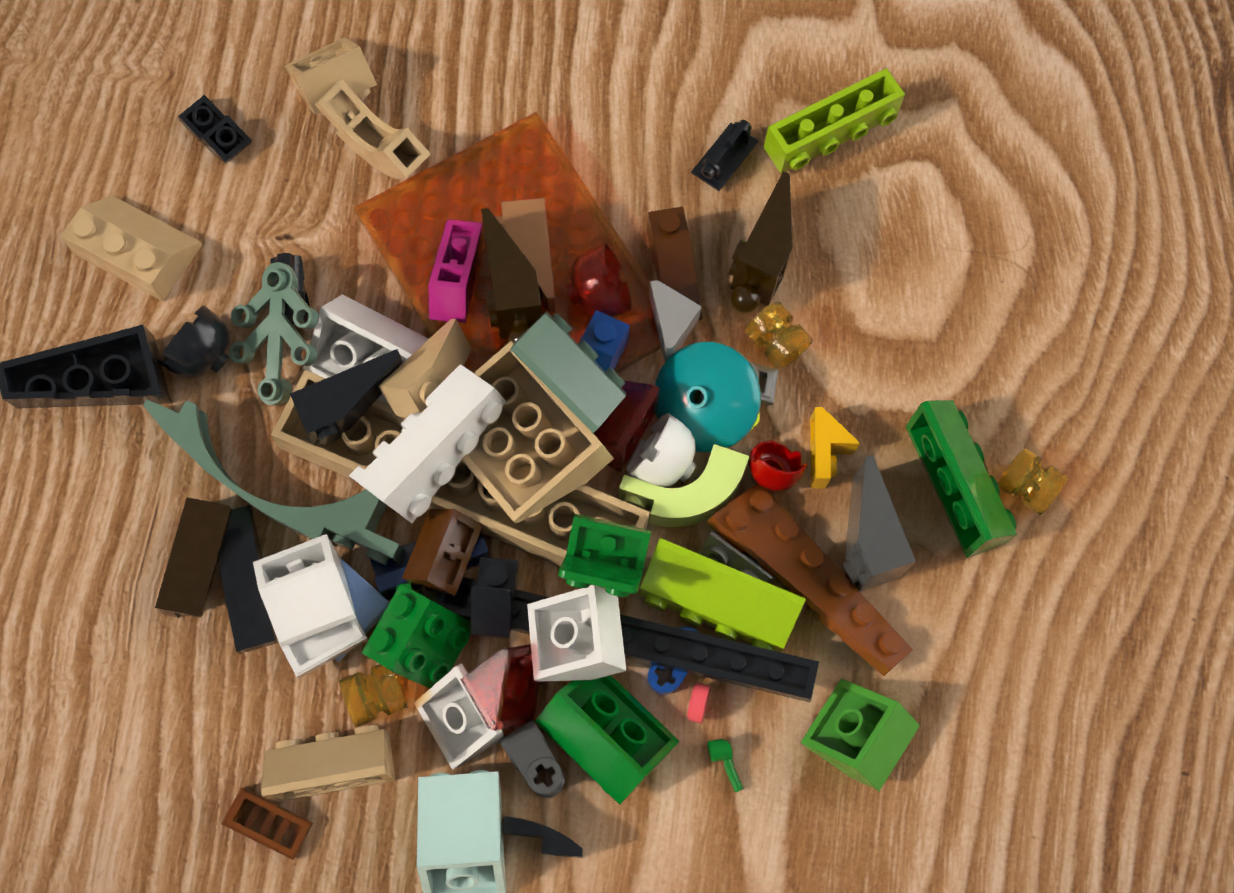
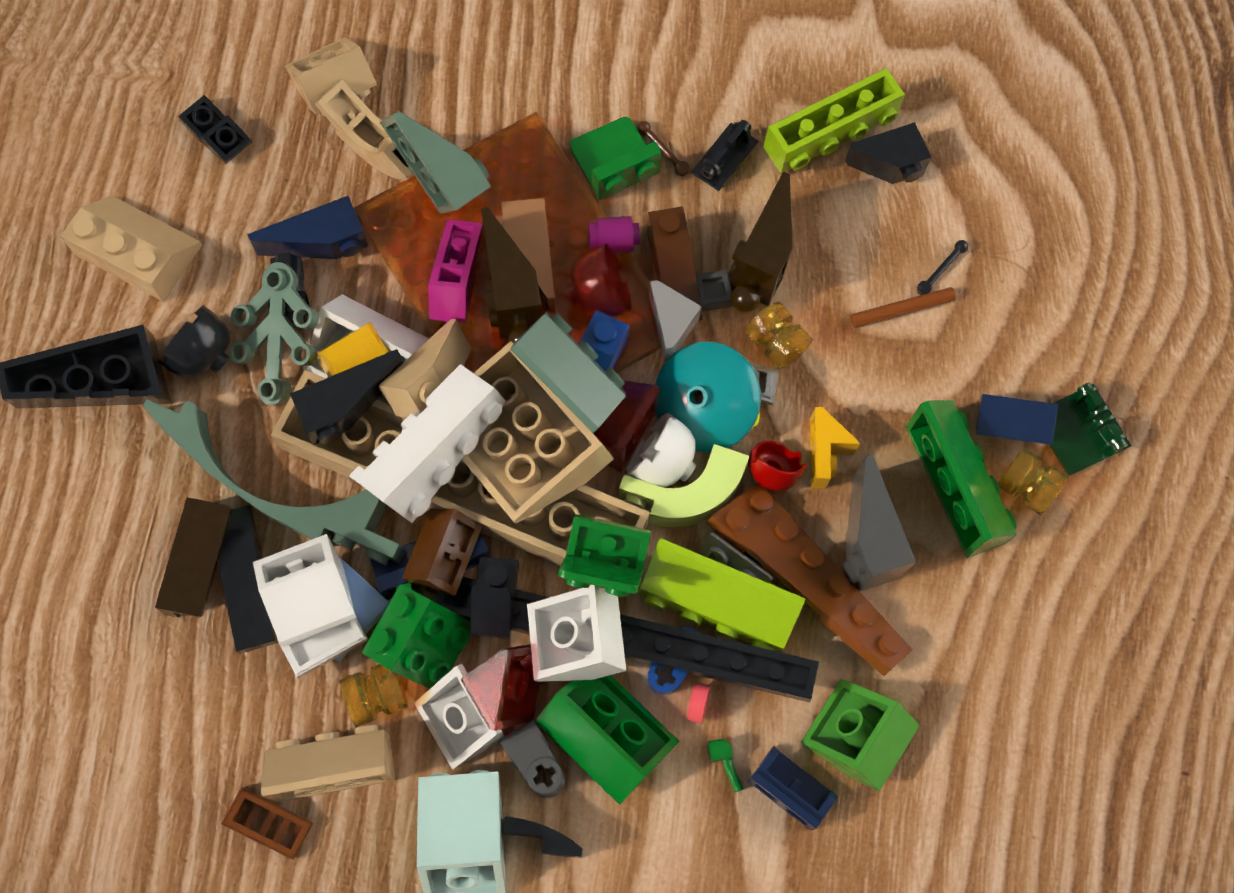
none -> dark blue slope [247,196,368,259]
none -> yellow slope [316,322,389,377]
none -> sand green slope [380,111,491,214]
none -> green bracket [569,116,662,200]
none -> magenta brick [588,216,640,254]
none -> reddish brown hinge [637,121,689,176]
none -> dark grey tile [696,270,734,312]
none -> dark blue hinge [747,746,838,831]
none -> black slope [845,122,932,184]
none -> dark orange bar [850,287,956,328]
none -> black hinge [917,240,968,295]
none -> dark blue hinge [976,394,1058,445]
none -> dark green hinge [1050,382,1132,476]

